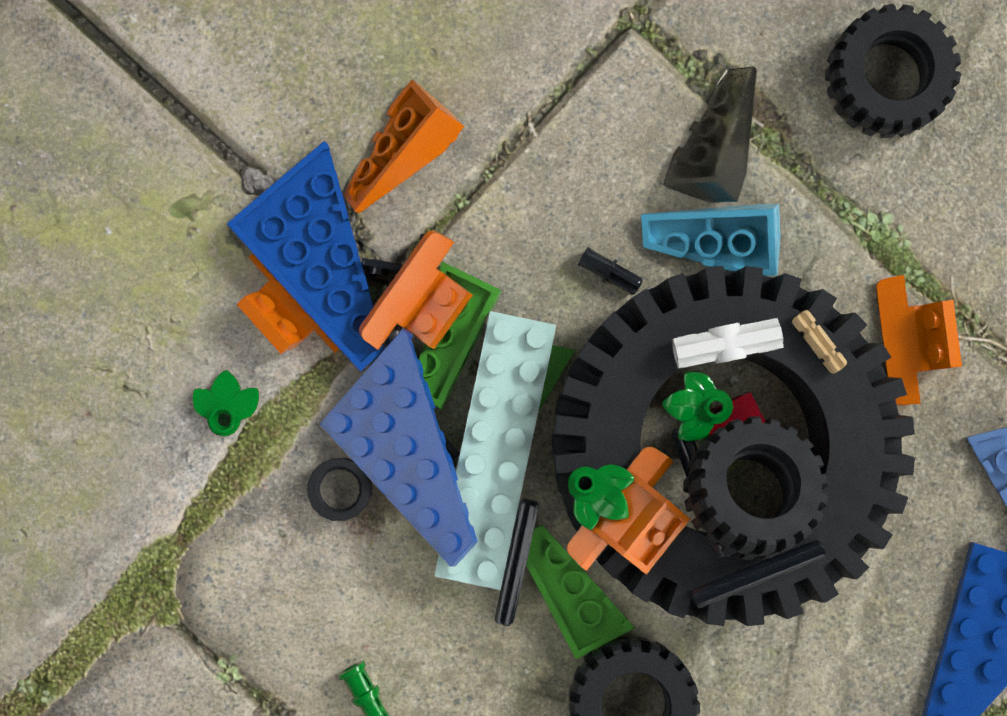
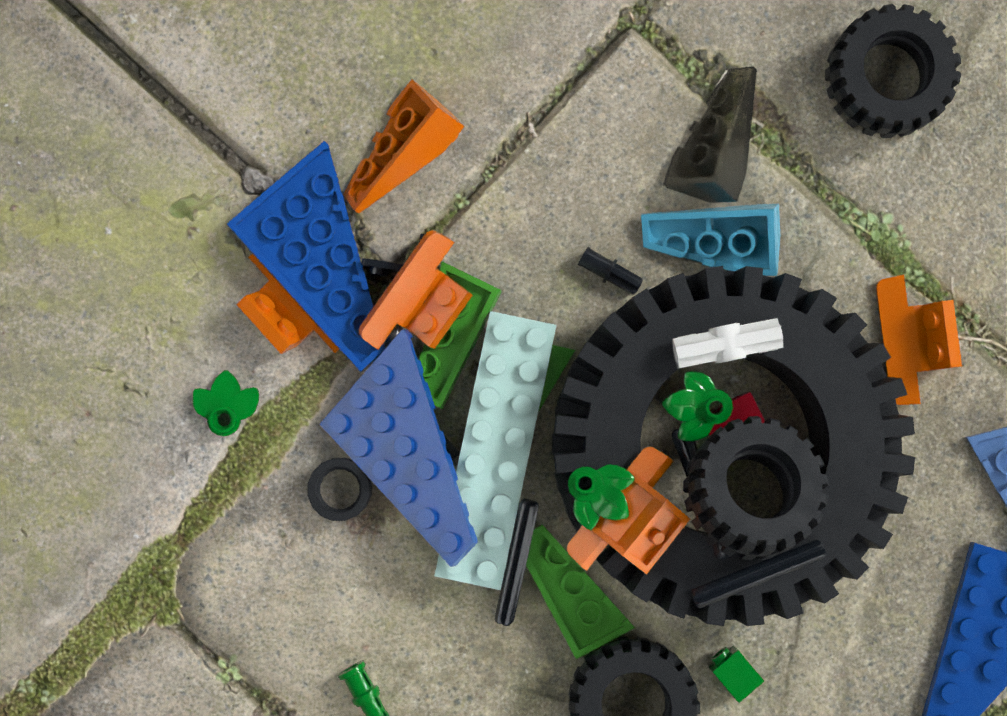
tan axle [792,310,847,374] -> none
none -> green brick [709,646,764,703]

